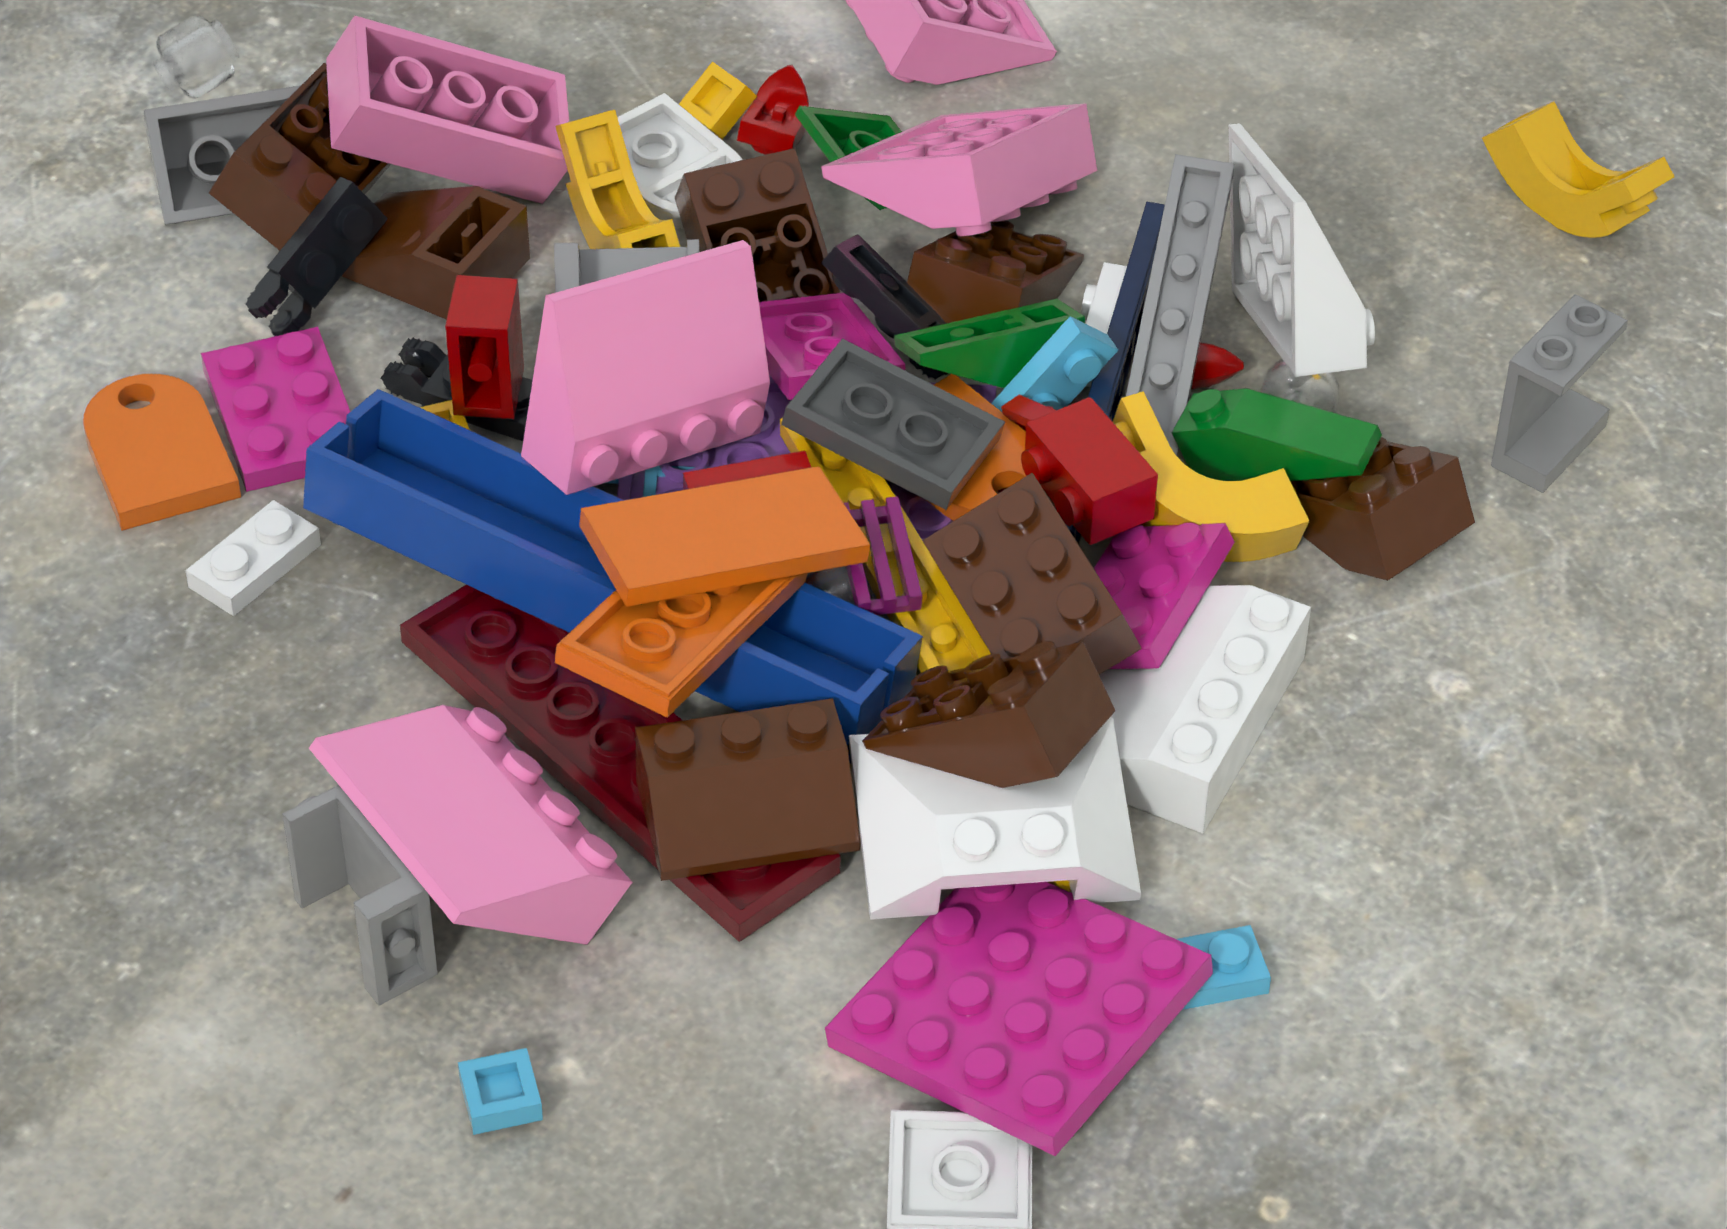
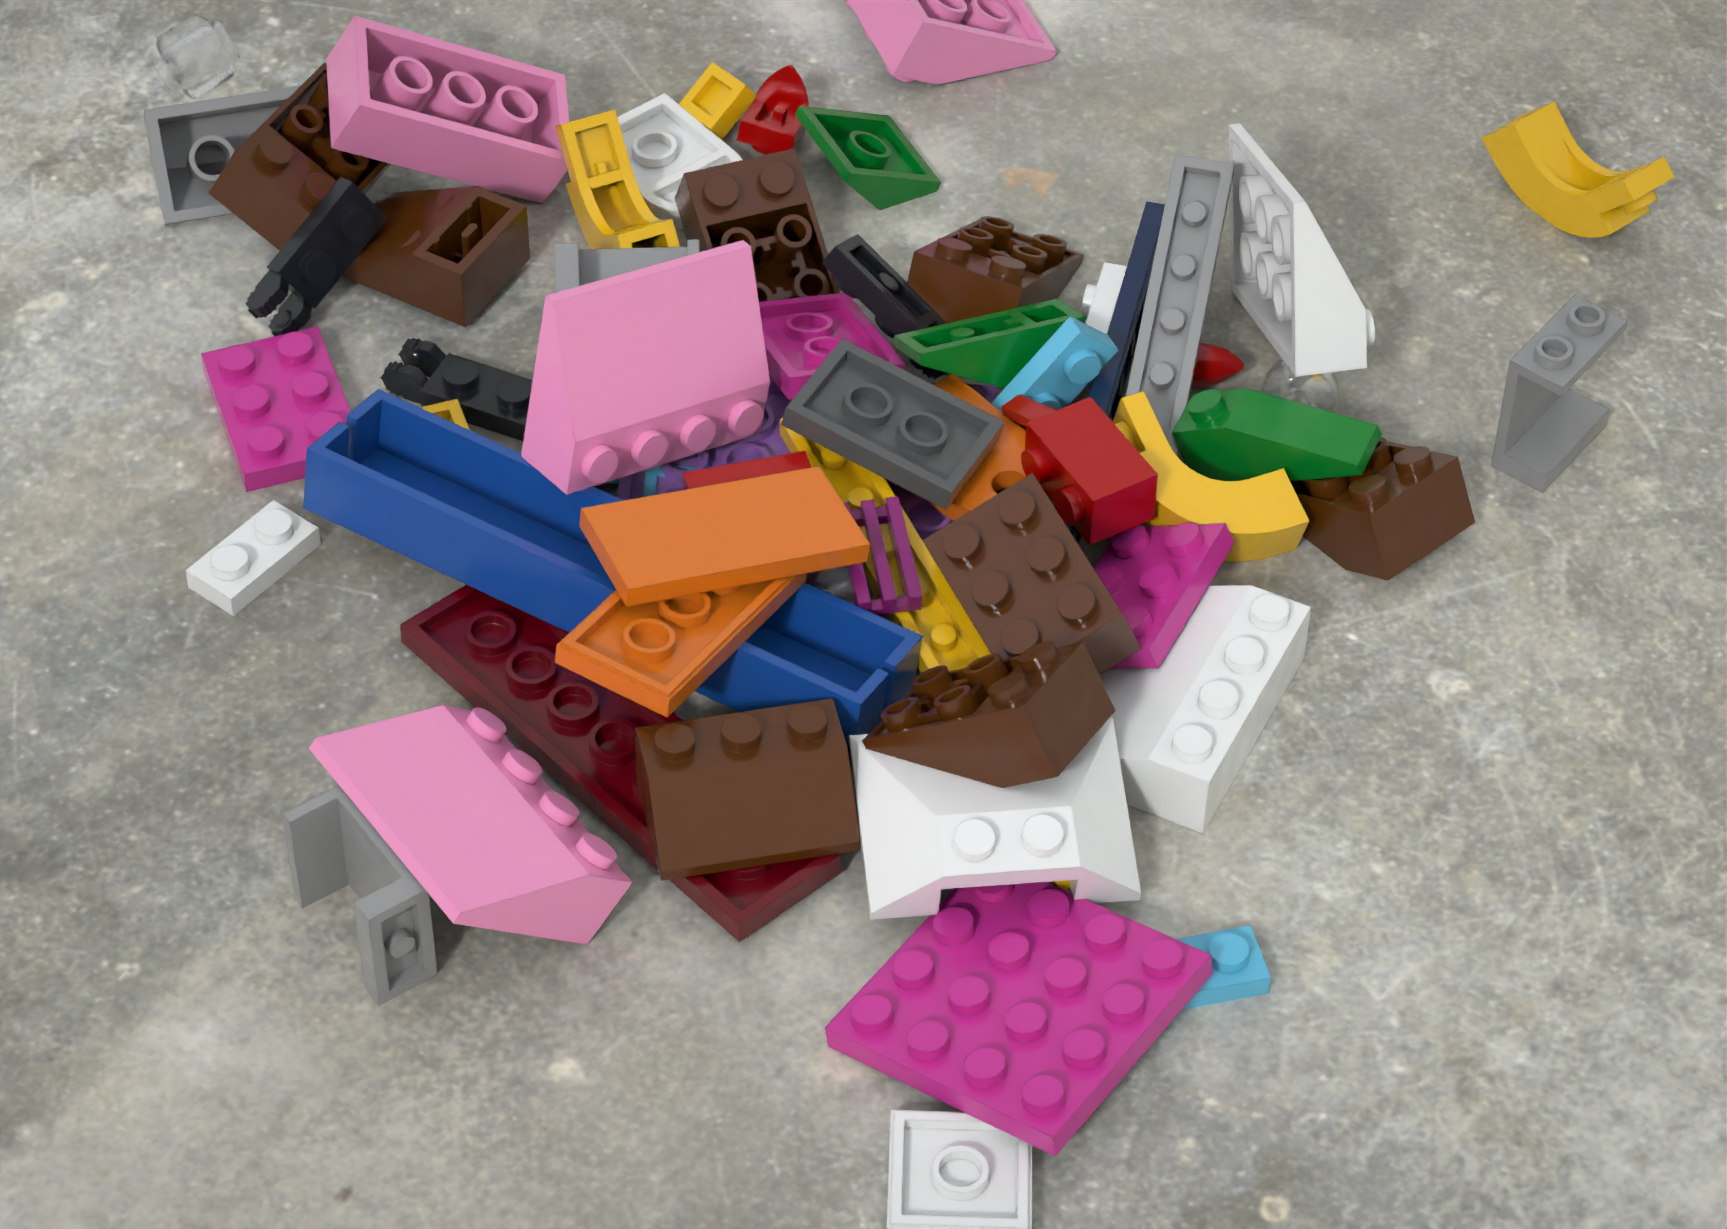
orange tile [83,374,241,531] -> none
red brick [445,275,524,419] -> none
medium azure plate [458,1048,543,1135] -> none
bright pink slope [821,103,1097,236] -> none

